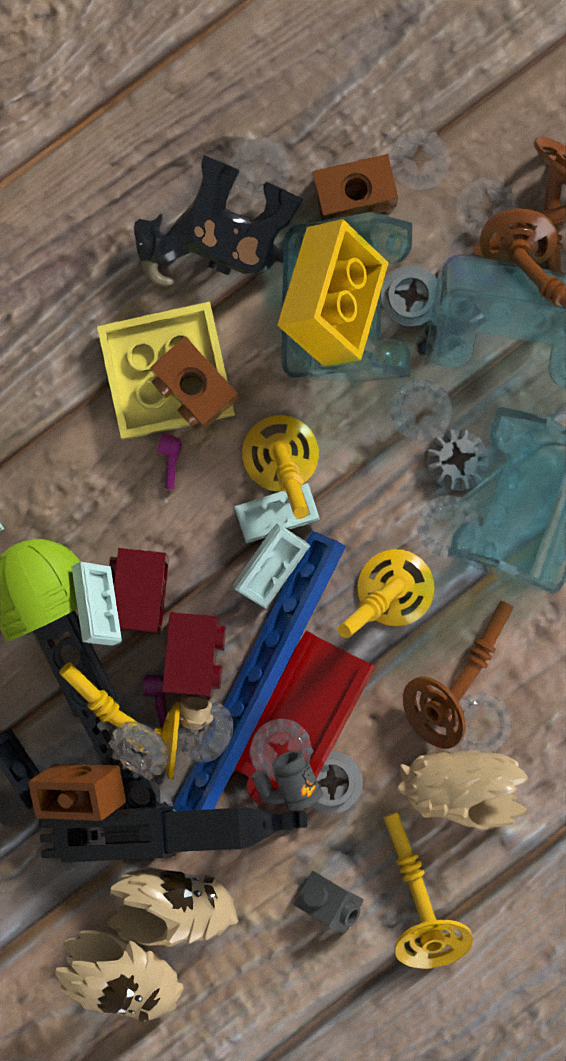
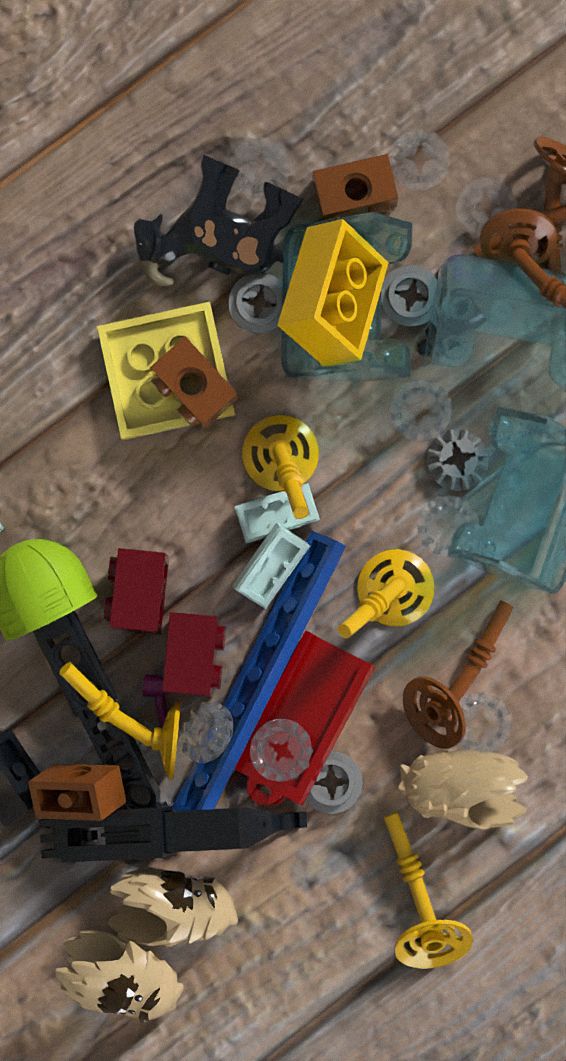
light aqua plate [71,562,122,646] -> none
clear gear [109,722,169,780] -> none
magenta hand [157,434,182,489] -> none
tan plate [179,695,213,730] -> none
dark grey piece [251,750,323,810] -> none
dark grey bracket [293,870,364,933] -> none
none -> light grey gear [229,273,287,334]

